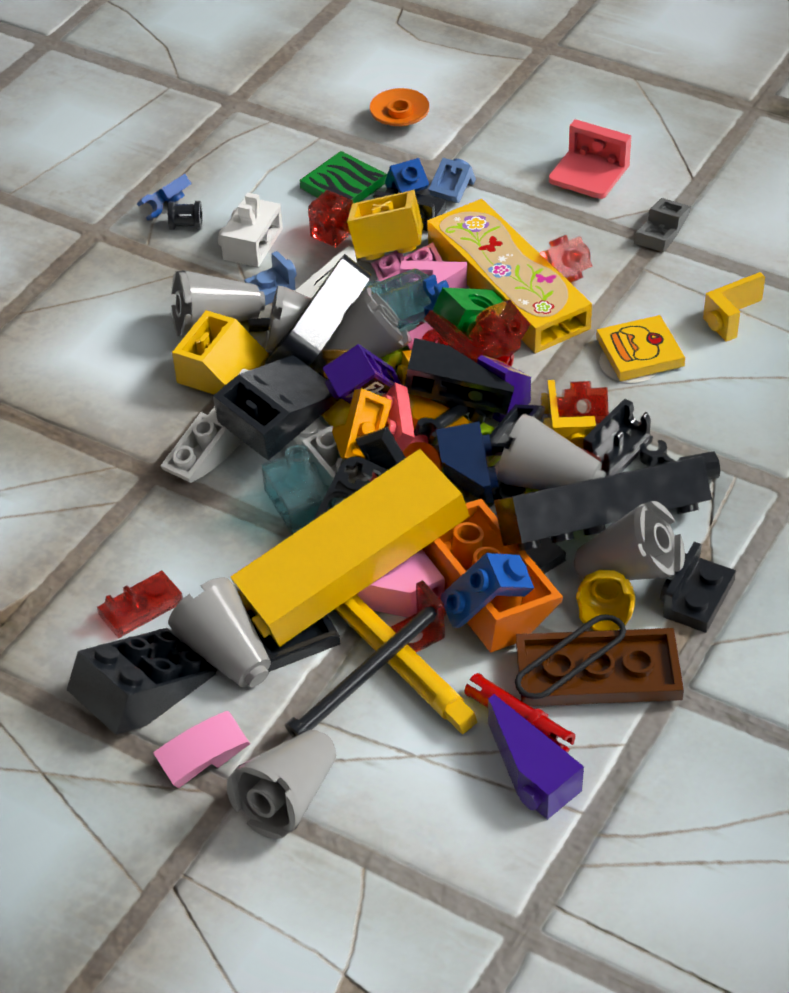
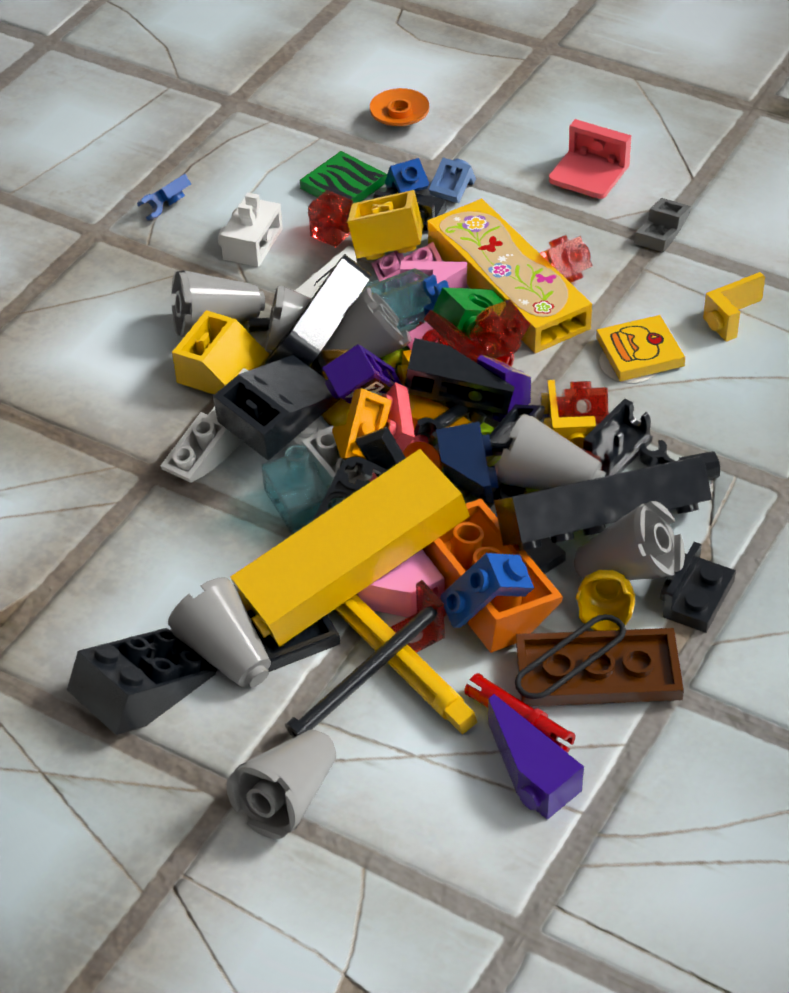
clear red plate [97,570,183,639] -> none
bright pink slope [153,711,250,788] -> none
black bush [167,201,203,230] -> none
medium blue bracket [244,251,297,306] -> none

